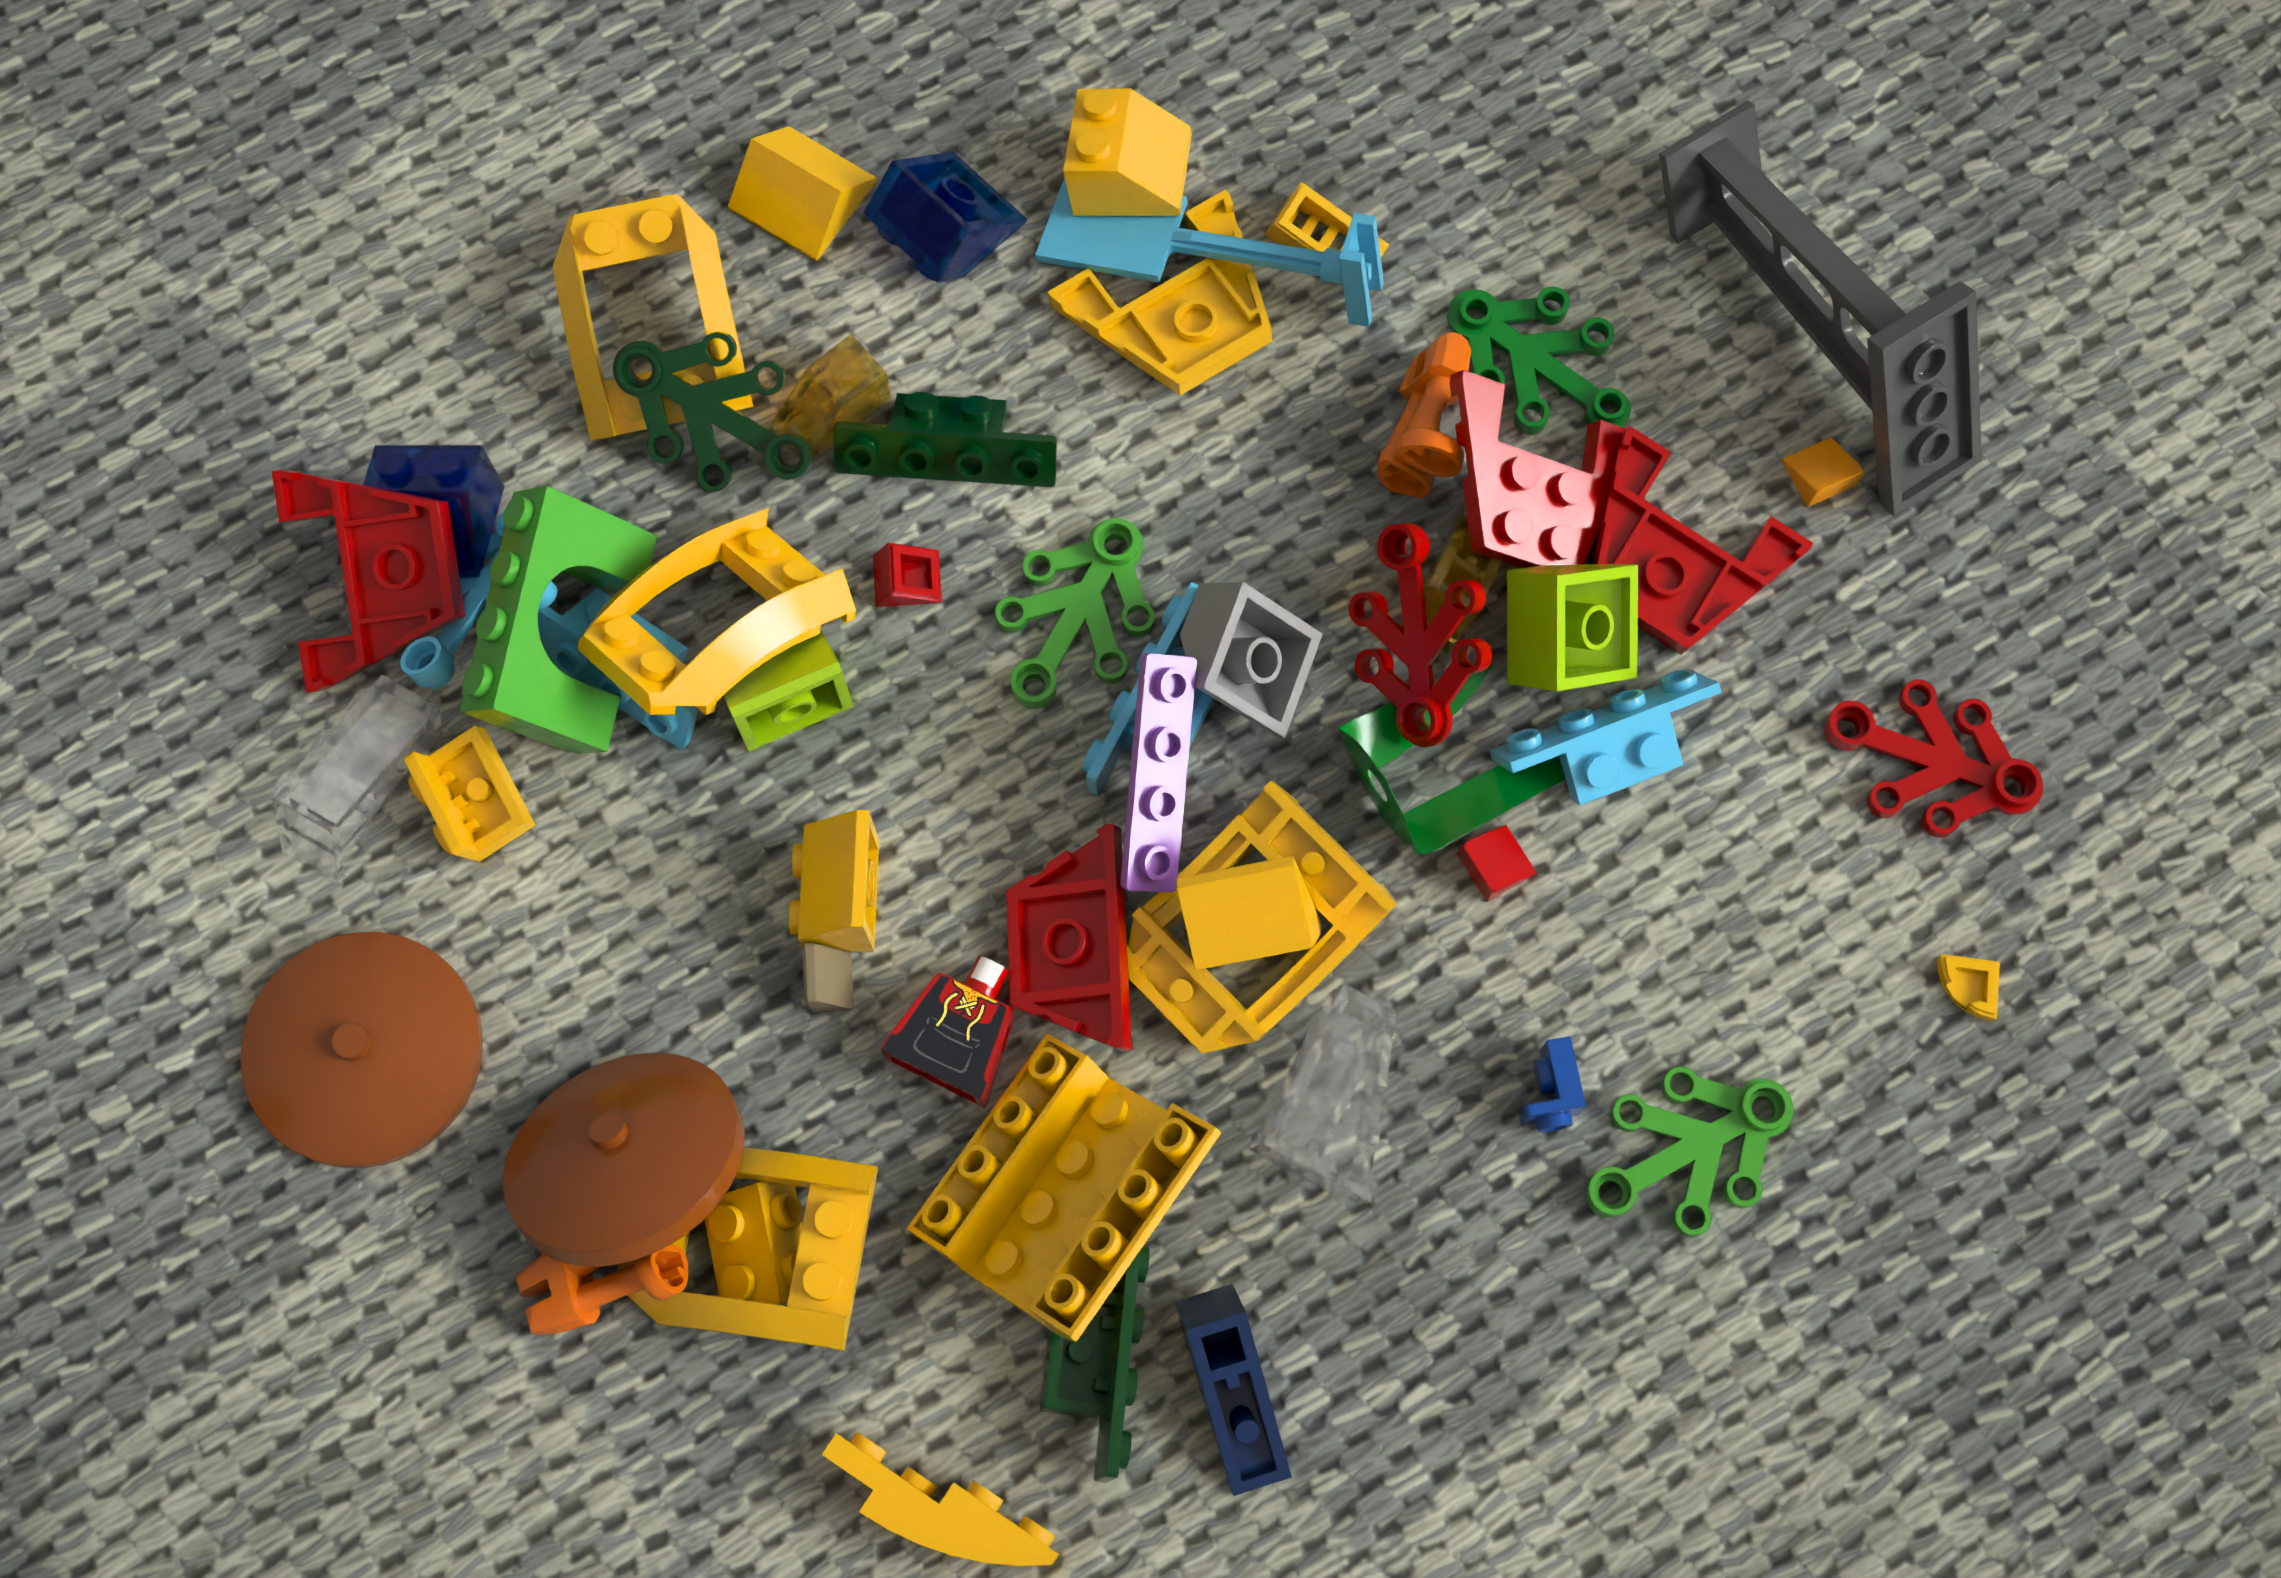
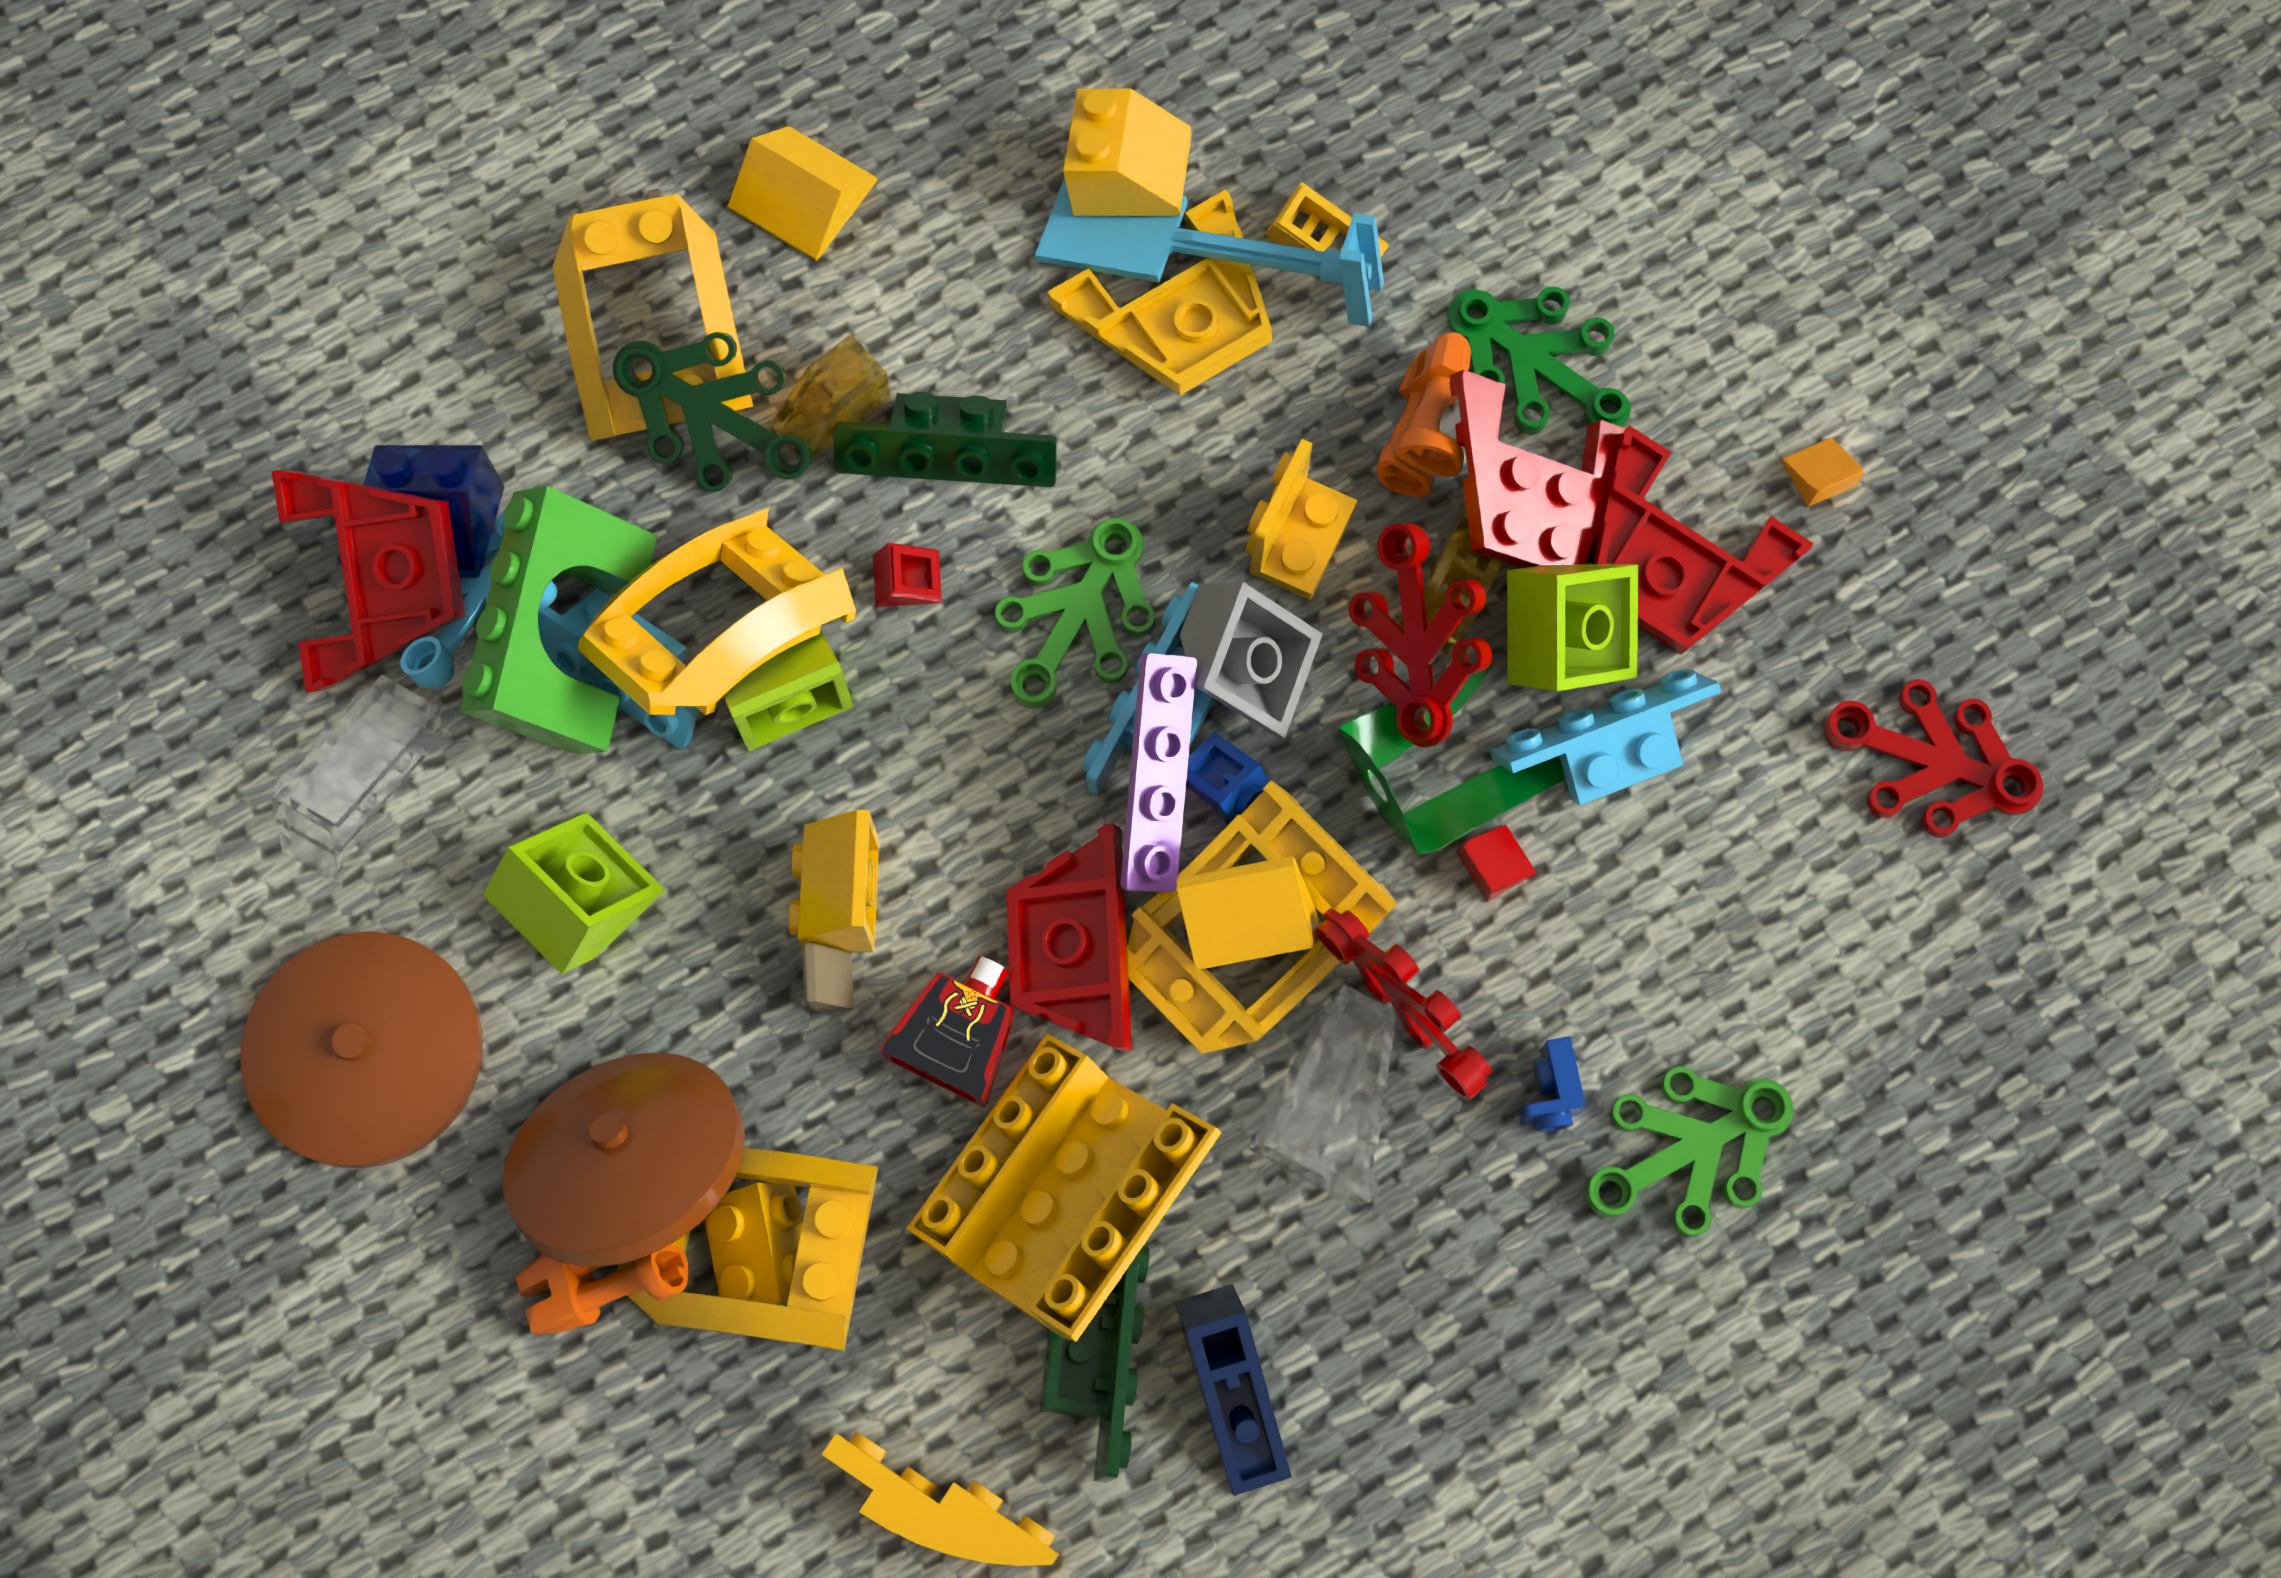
yellow bracket [404,725,536,862] -> none
clear blue slope [863,152,1028,283] -> none
dark grey piece [1659,100,1982,516] -> none
yellow tile [1937,954,2000,1022] -> none
none -> lime slope [482,812,665,975]
none -> blue bracket [1186,732,1269,826]
none -> yellow bracket [1245,439,1358,601]
none -> red plant [1315,908,1492,1101]

